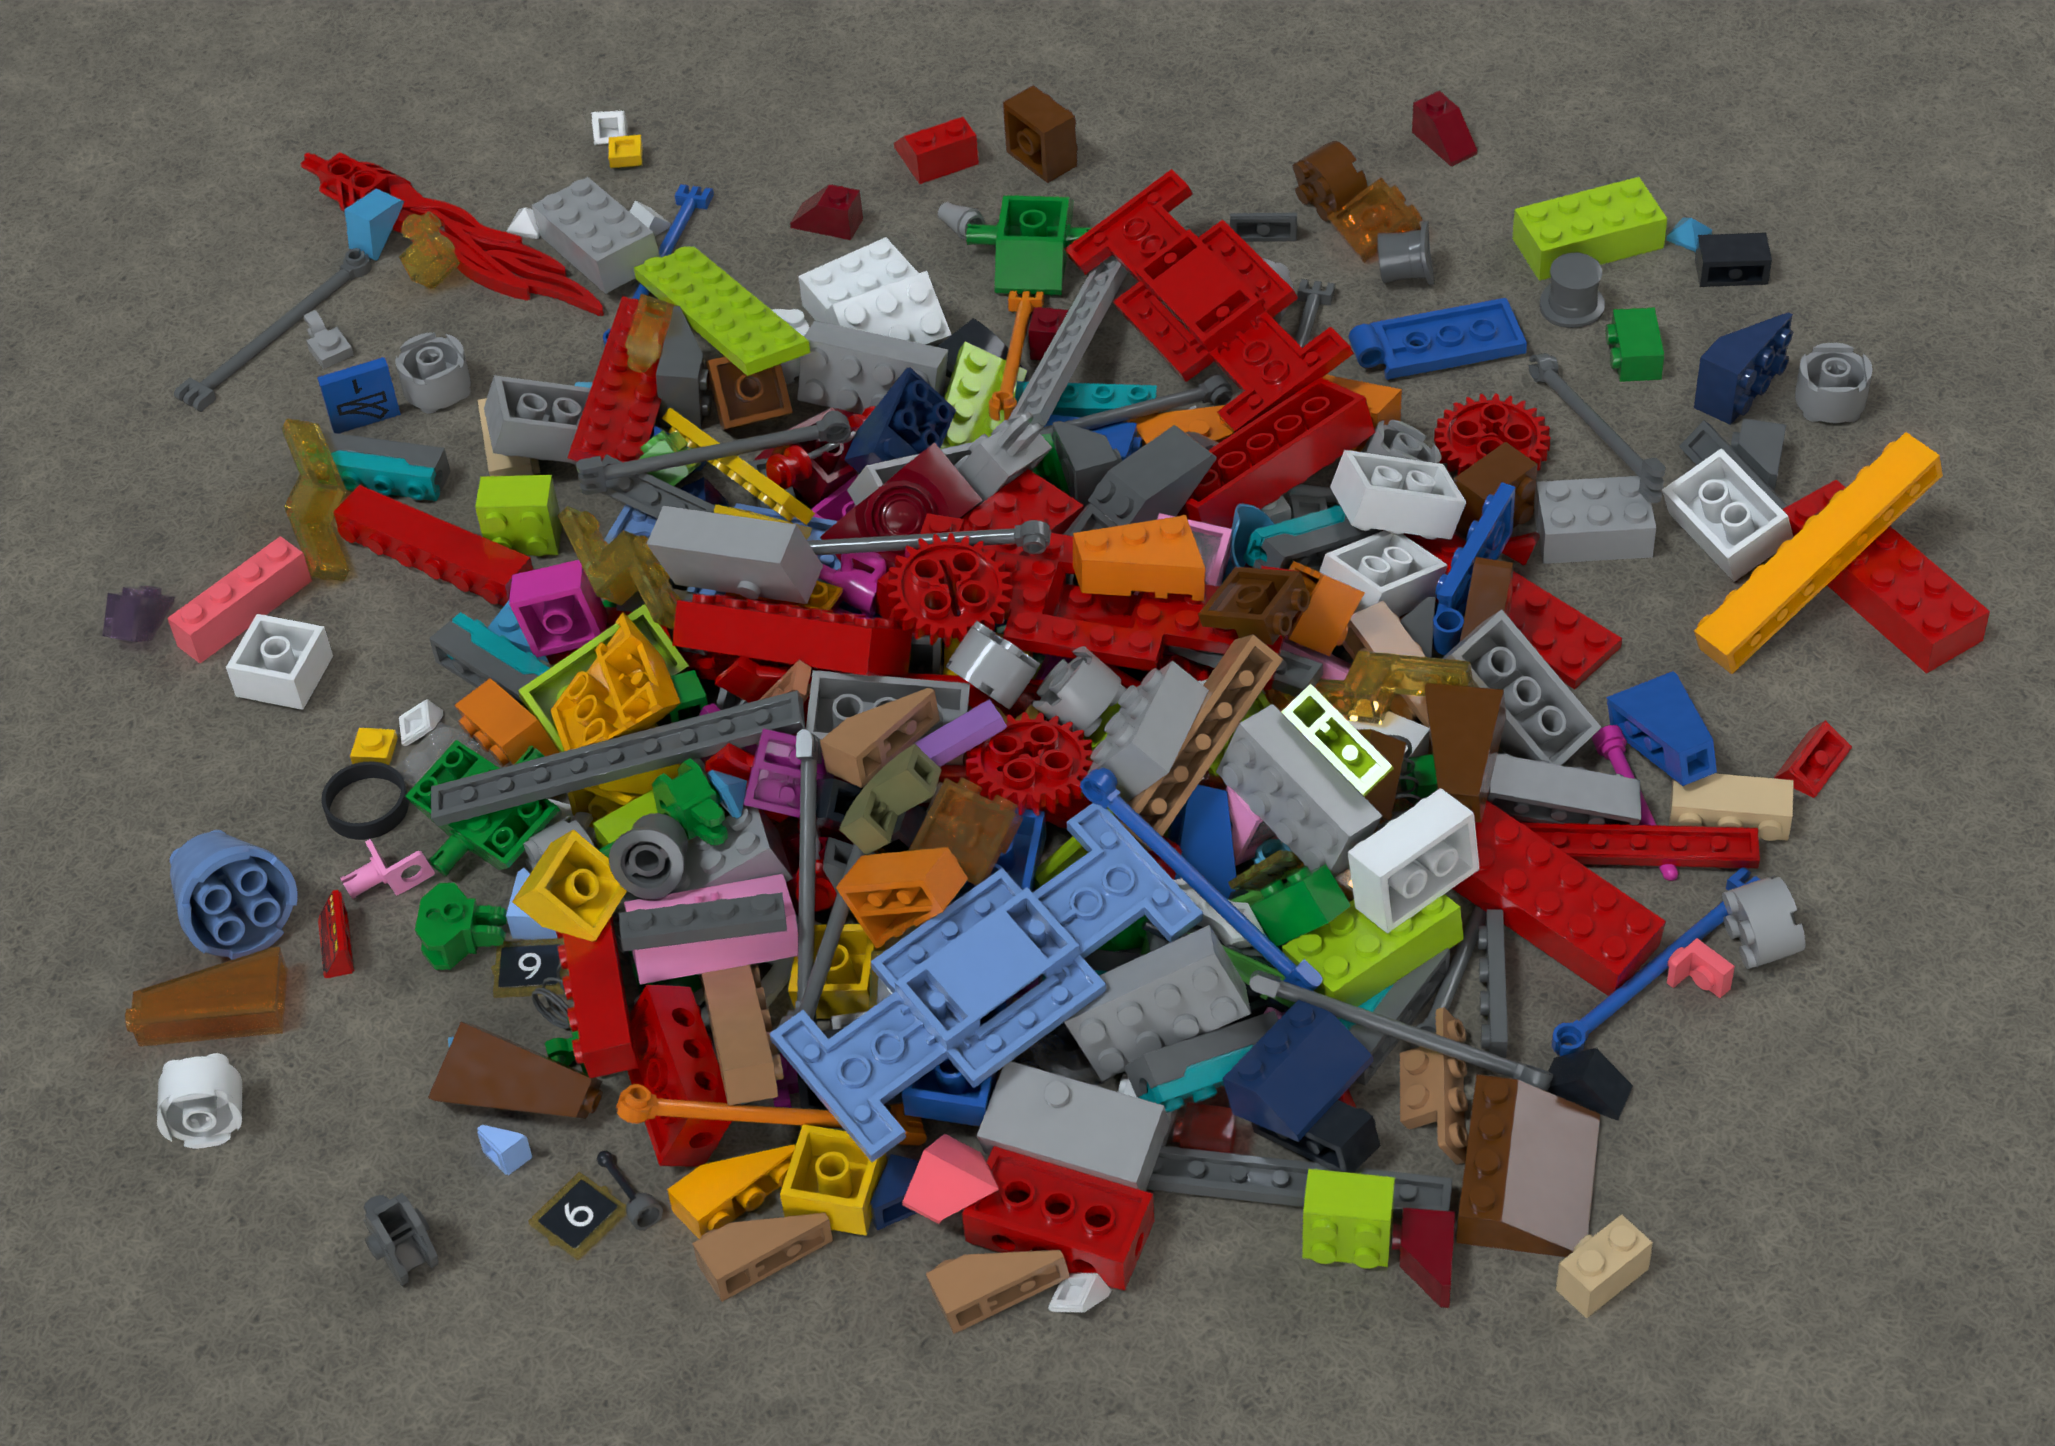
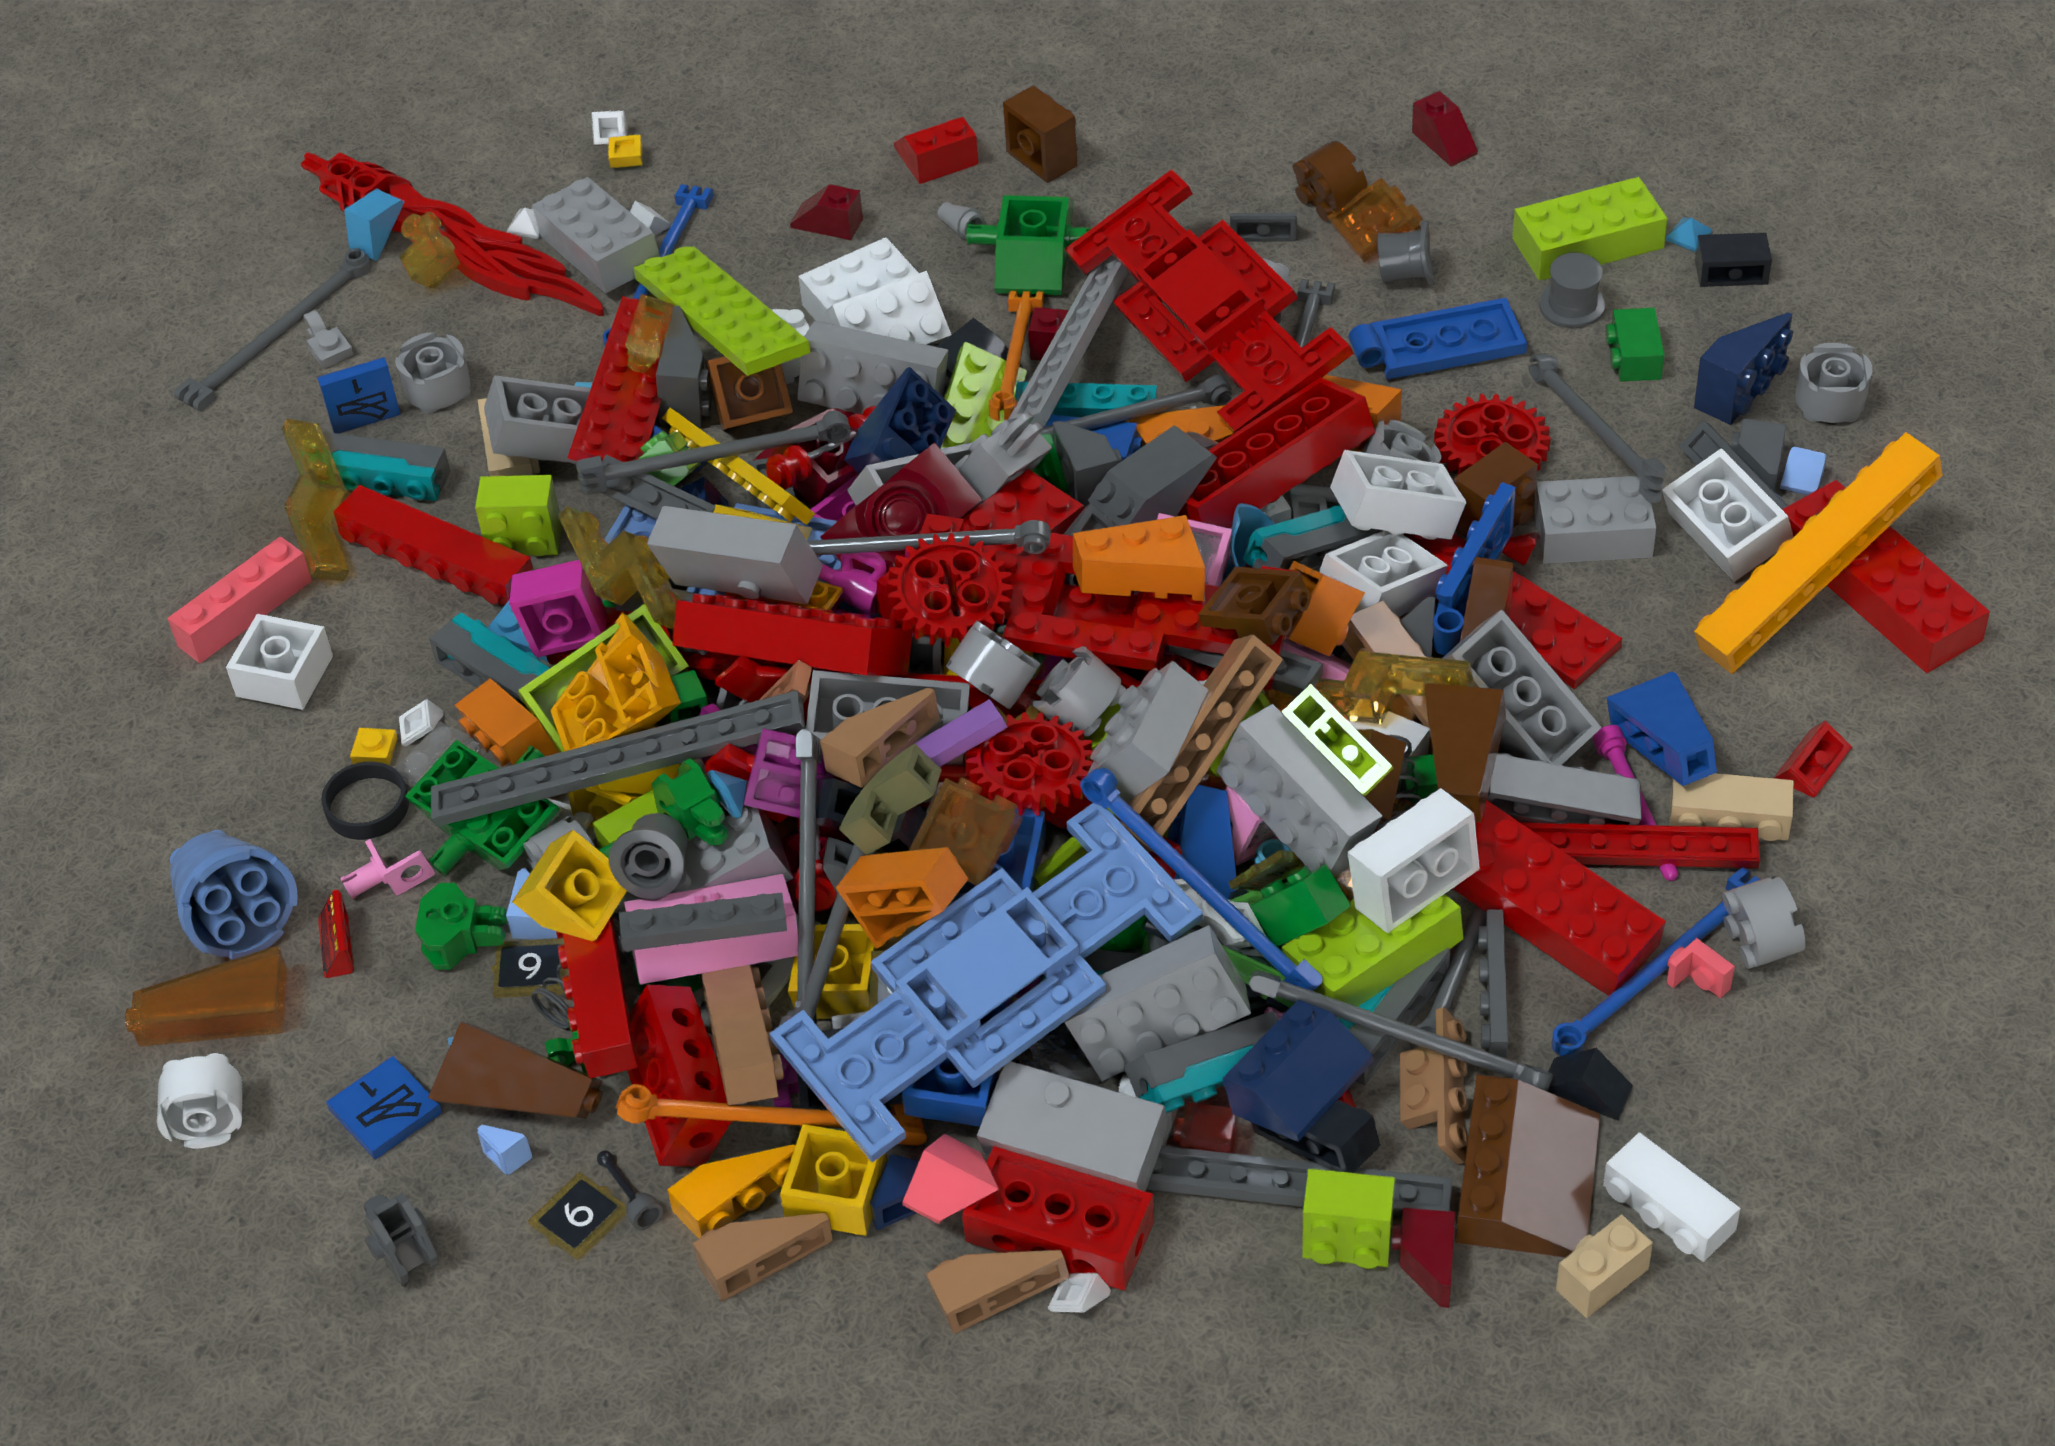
clear purple slope [103,585,175,642] -> none
none -> blue tile [326,1056,442,1160]
none -> white brick [1603,1132,1740,1262]
none -> light blue slope [1780,447,1827,495]

